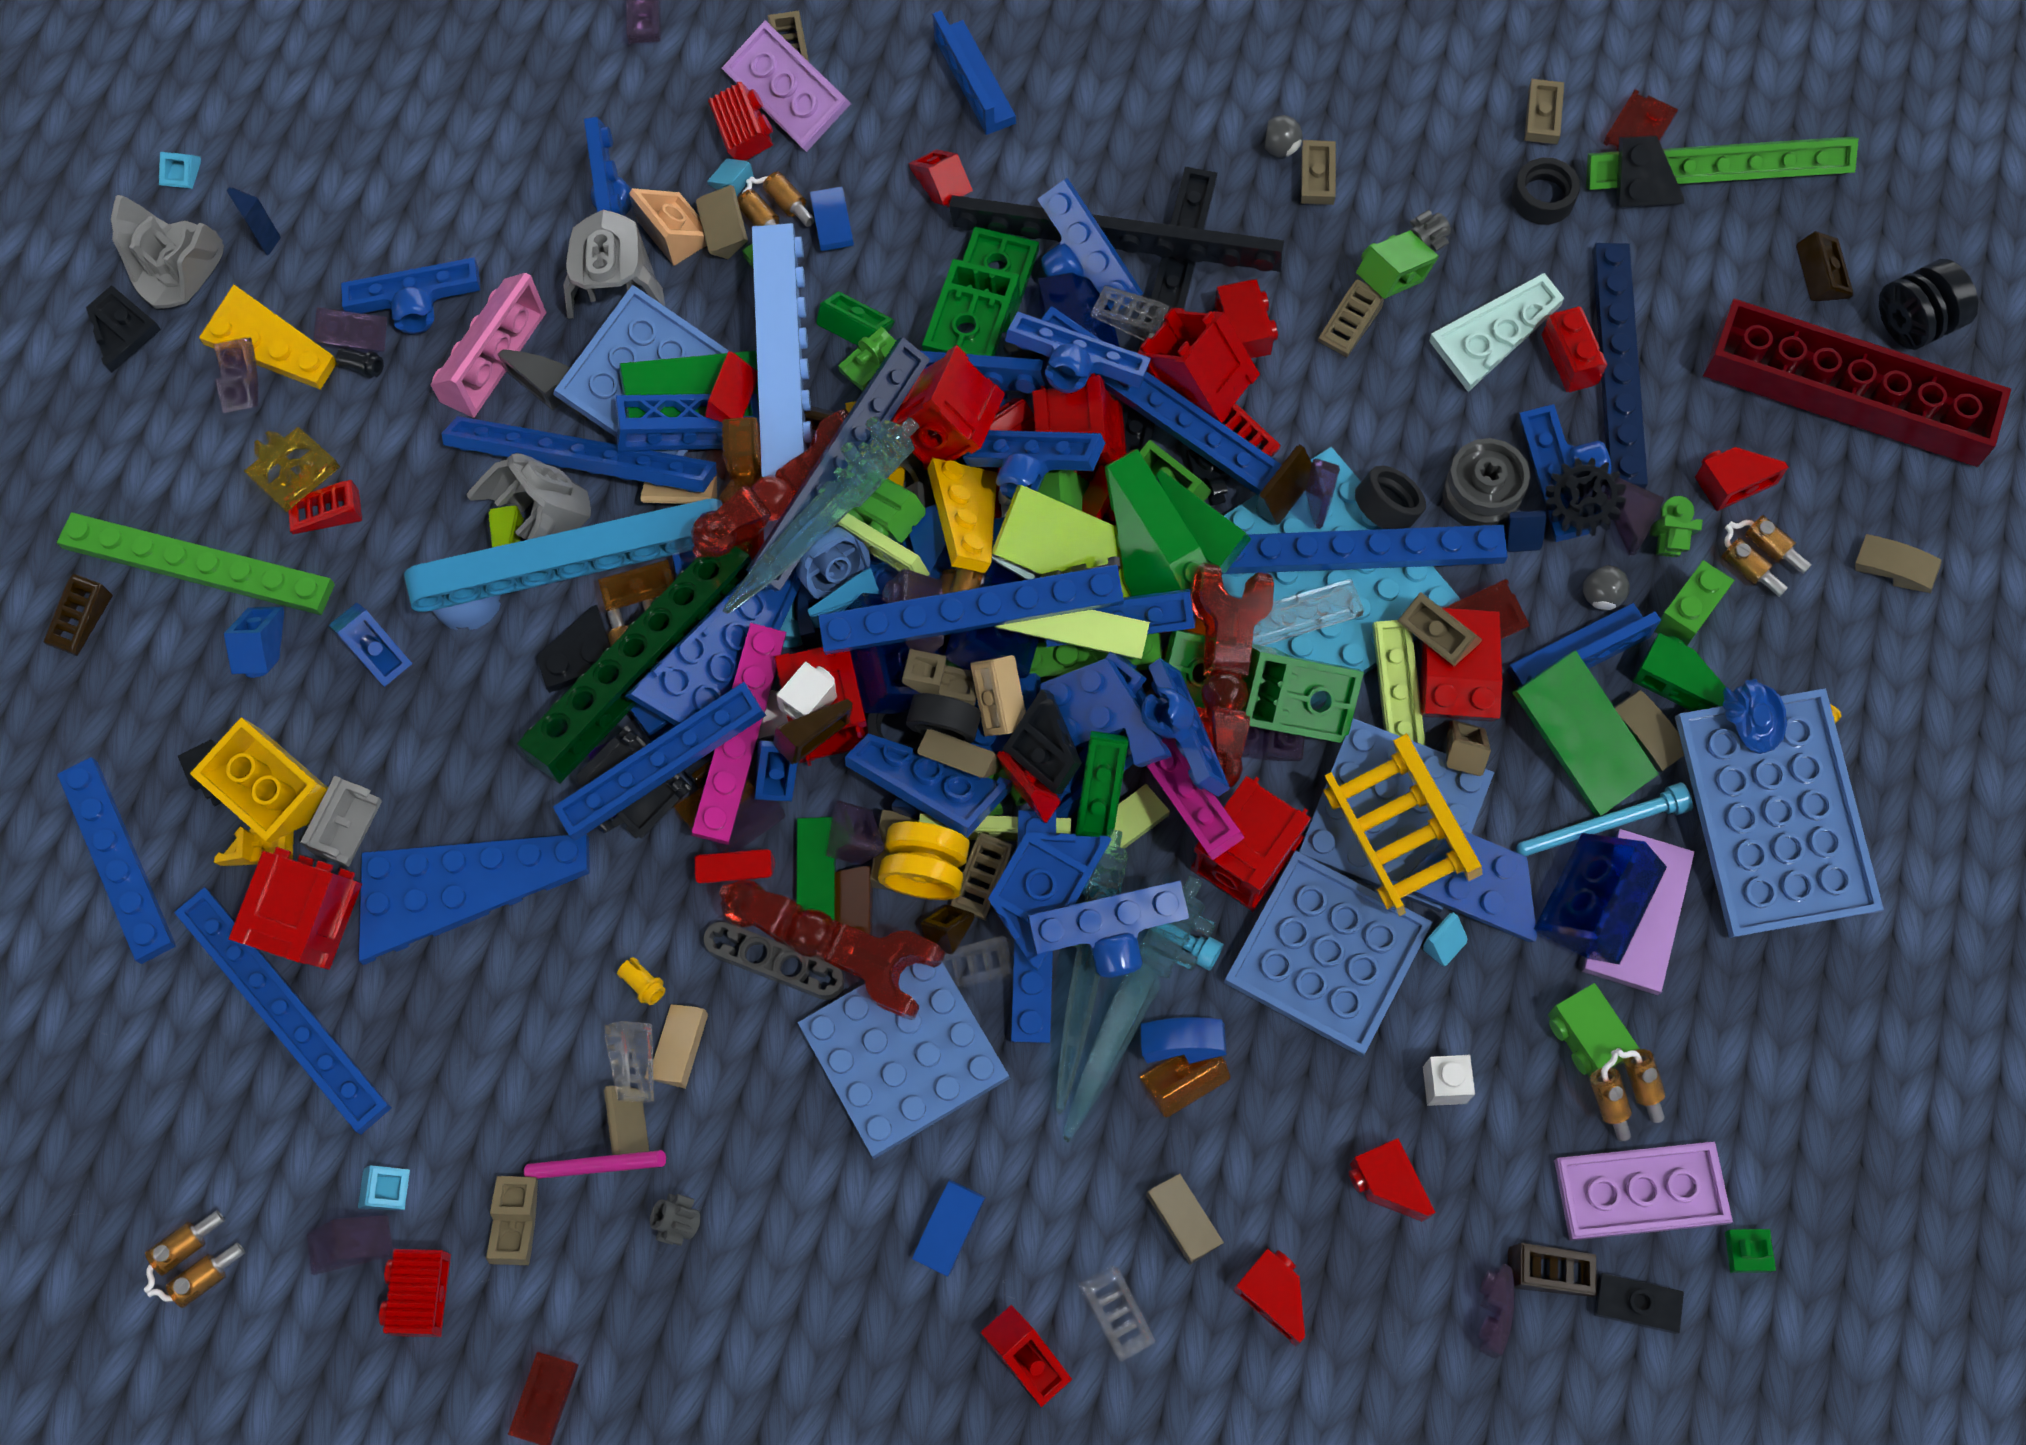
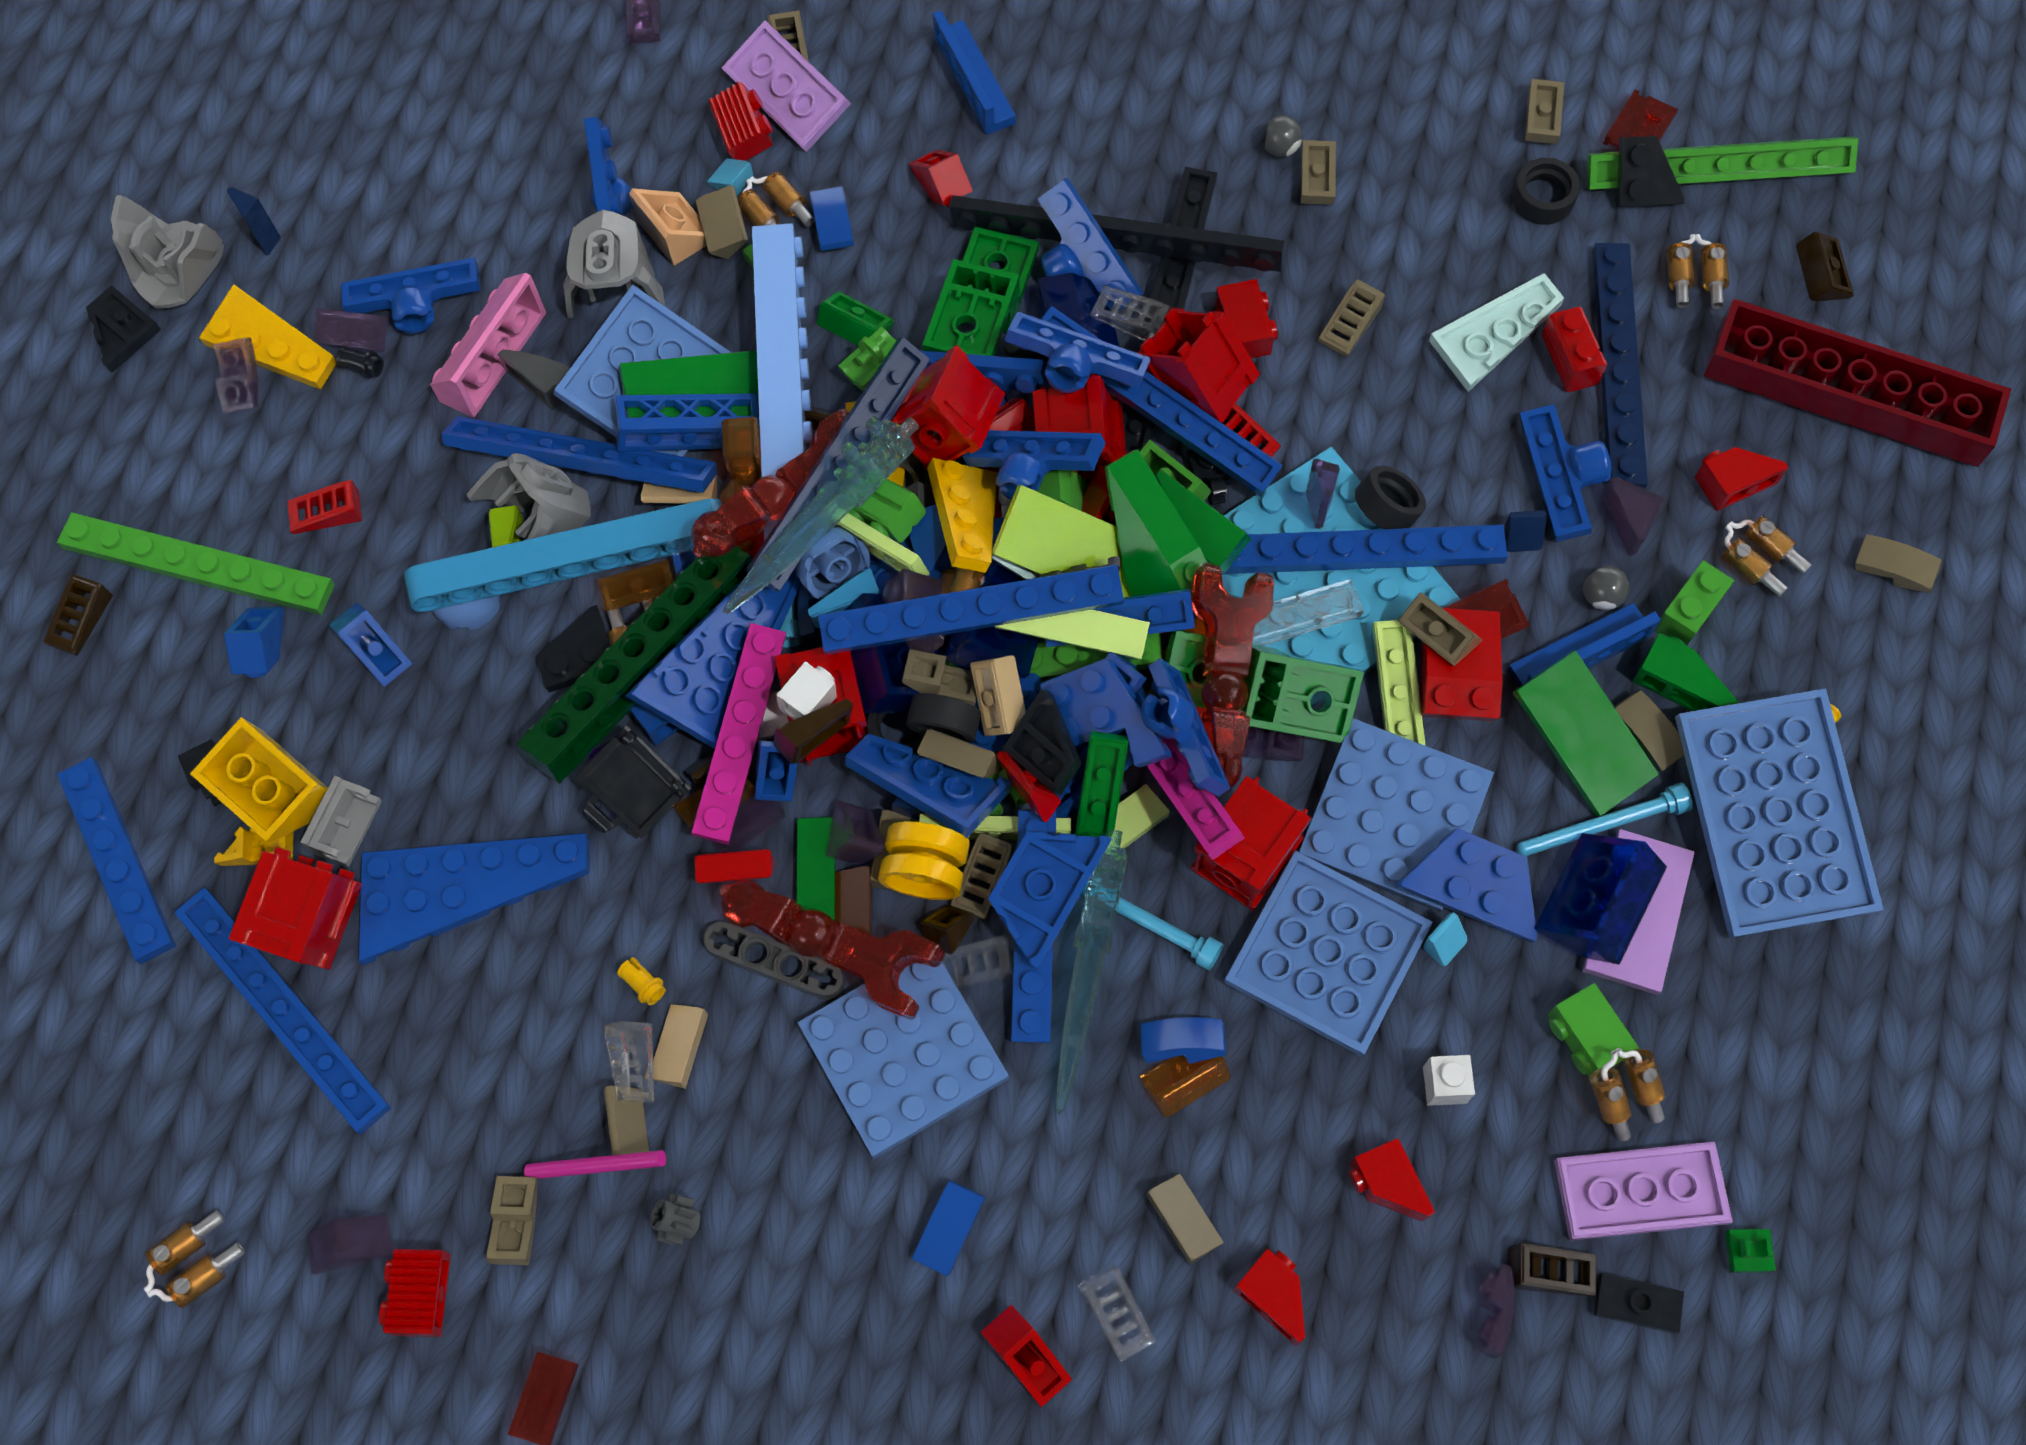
medium azure slope [159,152,201,189] -> none
clear yellow piece [244,427,340,512] -> none
medium azure slope [358,1165,410,1210] -> none
blue plate [553,682,767,841] -> none
red slope [705,351,758,428] -> none
blue plate [1027,880,1189,978] -> none
clear light blue piece [1063,876,1216,1143] -> none
dark brown slope [1256,444,1316,525] -> none
yellow fence [1323,733,1483,917] -> none
bright green brick [1356,230,1439,299] -> none
dark grey gear [1409,209,1451,252] -> none
dark grey wheel [1442,438,1530,526] -> none
dark tan slope [1446,720,1491,776] -> none
black gear [1545,458,1626,536] -> none
bright green hips [1649,496,1703,558] -> none
blue hat [1723,679,1787,754] -> none
black wheel [1878,259,1979,350] -> none
none -> clear orange piece [1666,234,1729,309]

